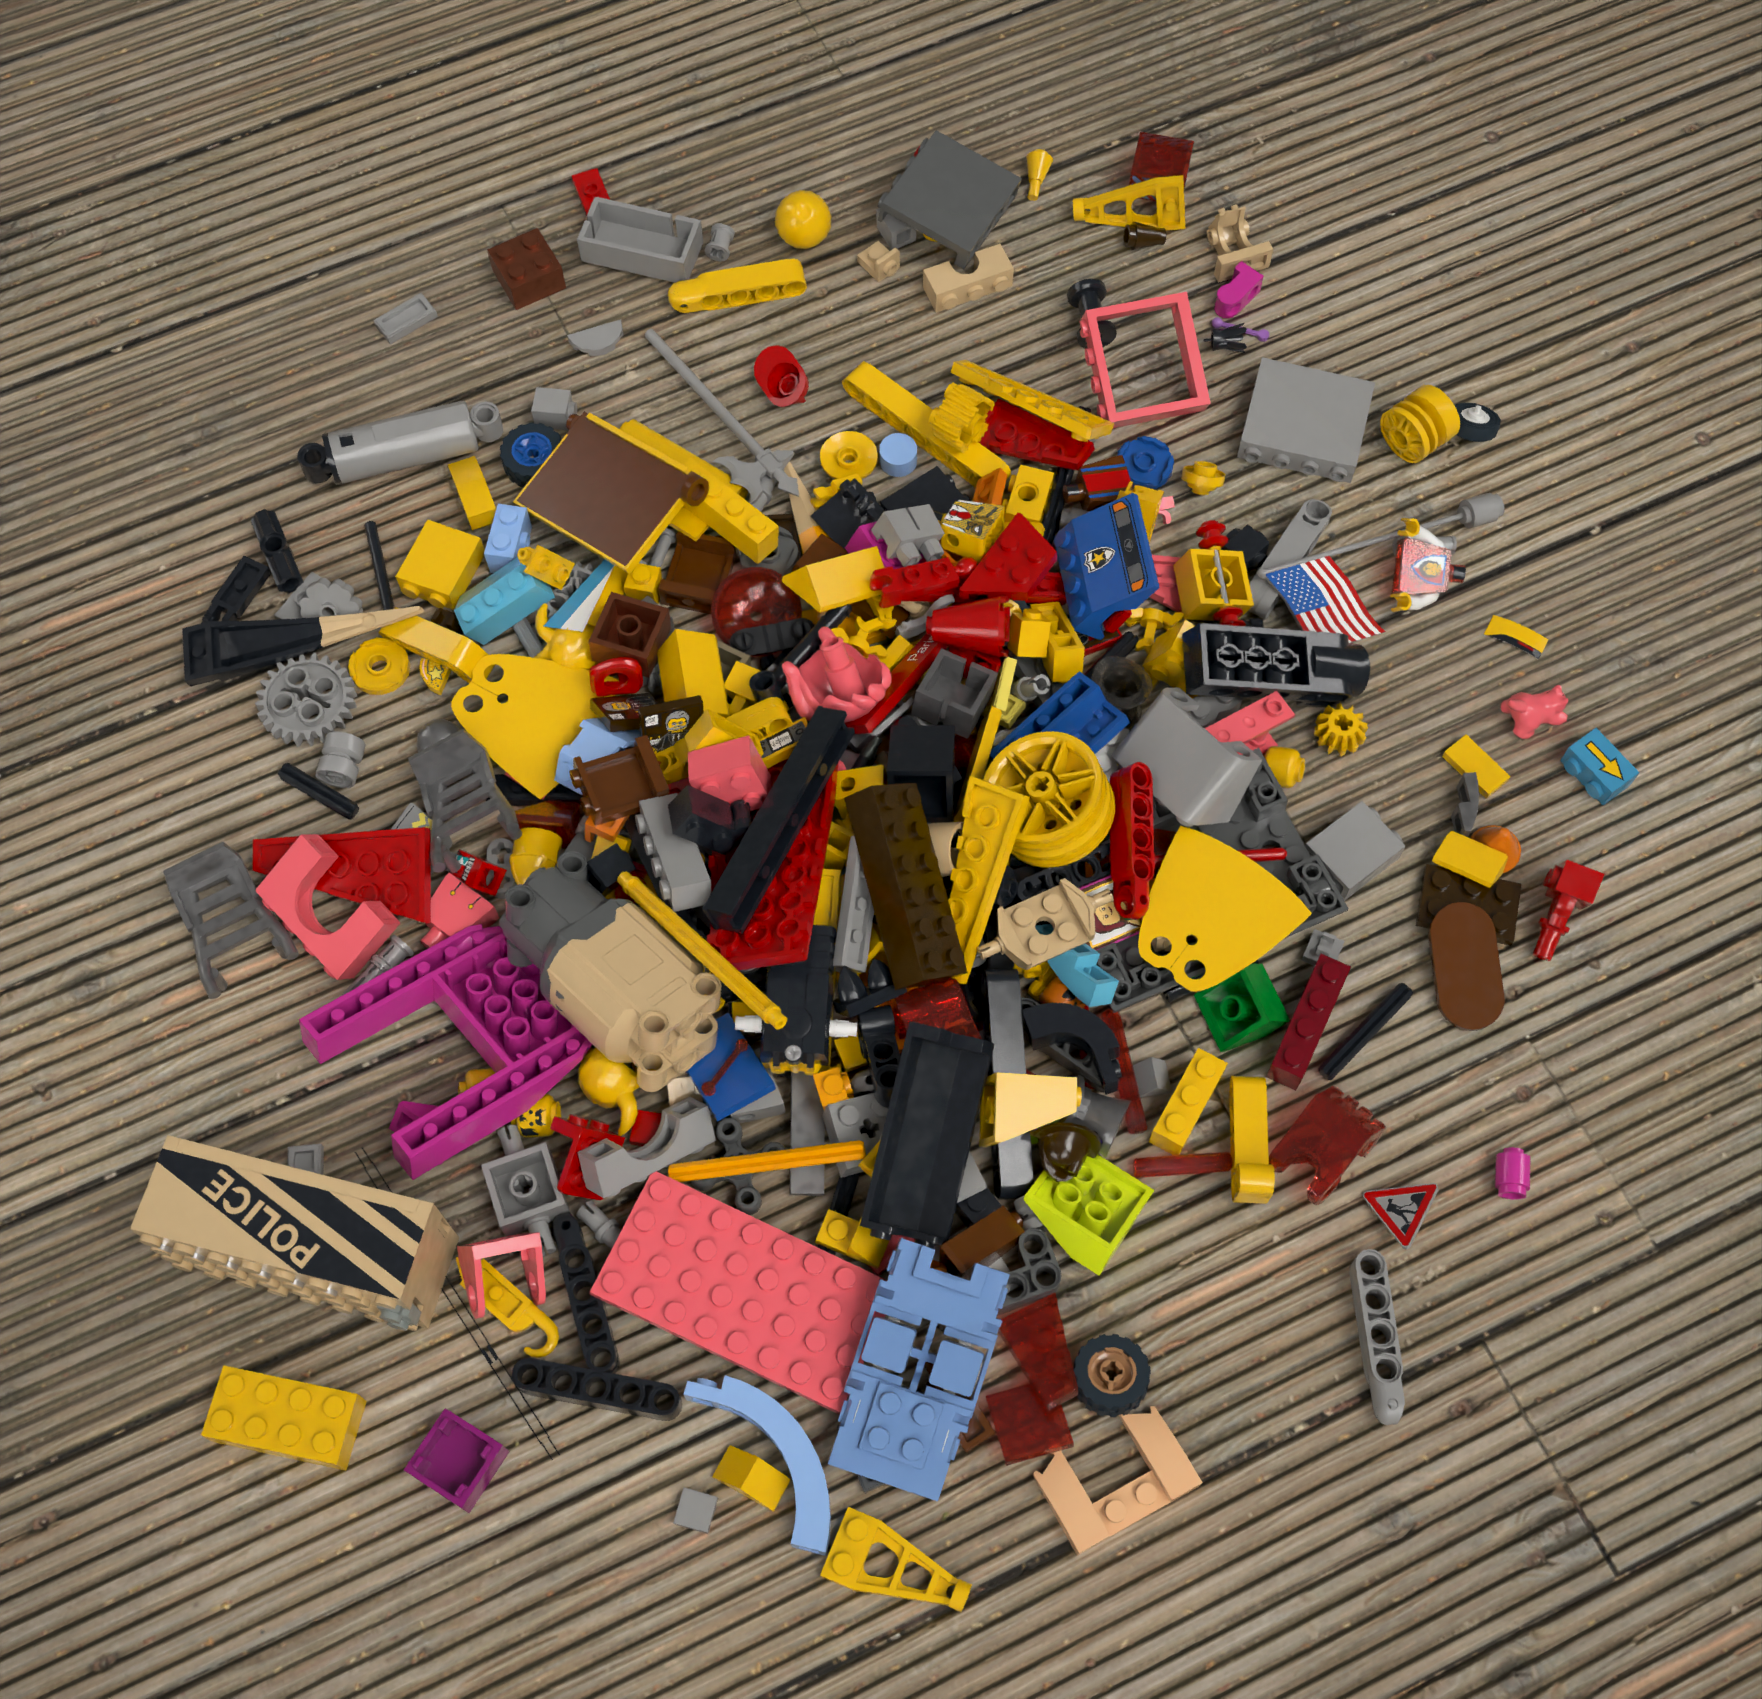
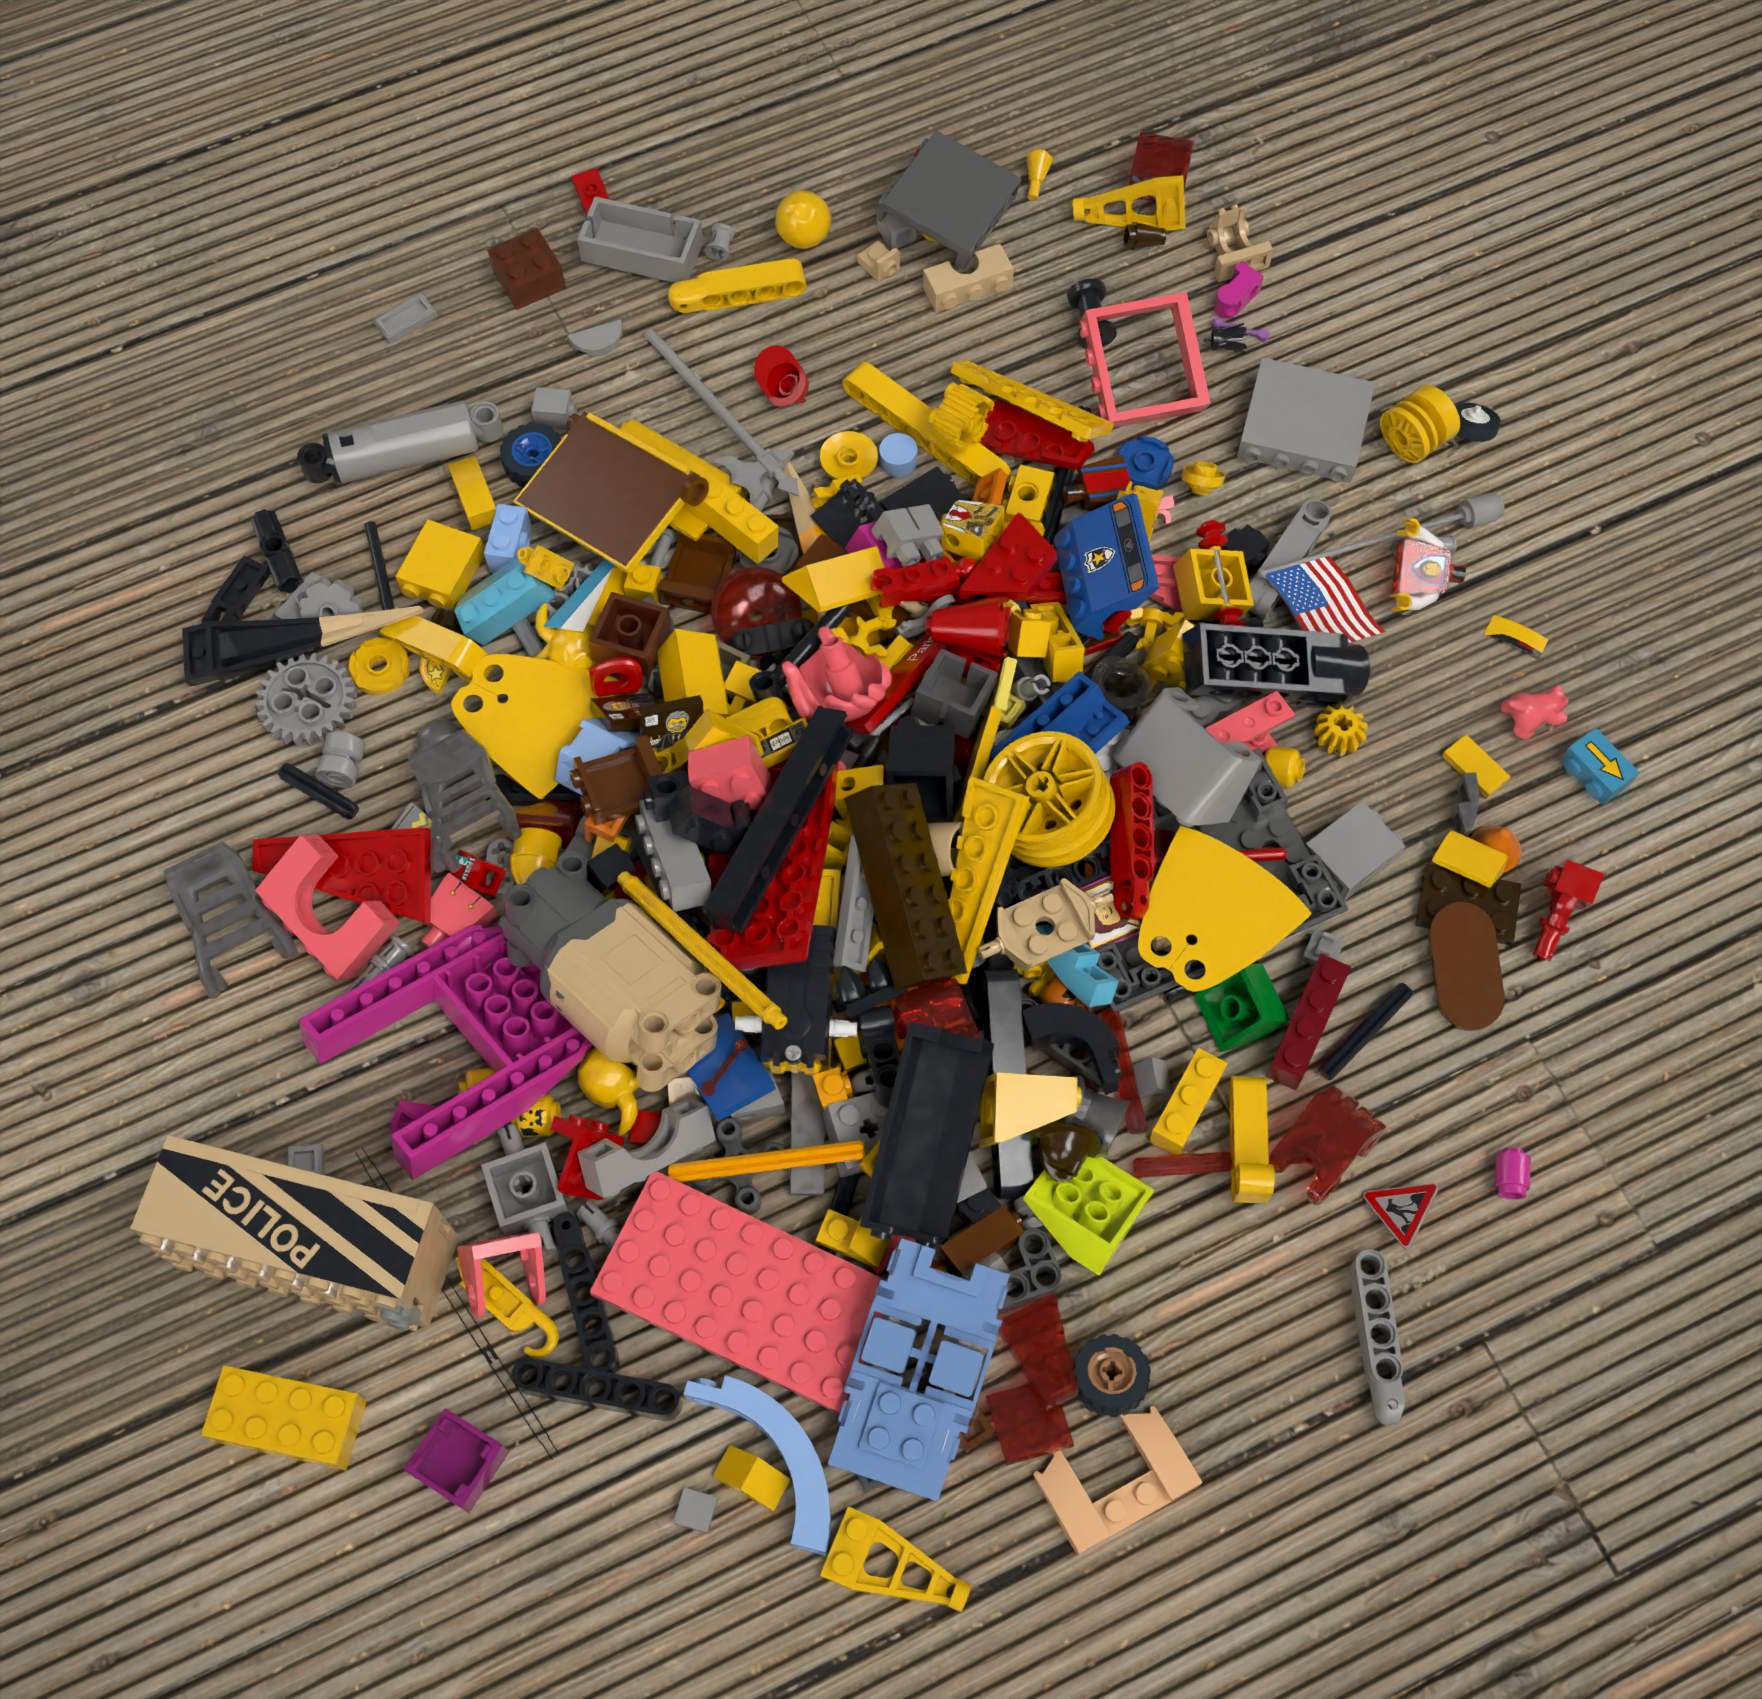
none -> black brick [643,770,691,822]

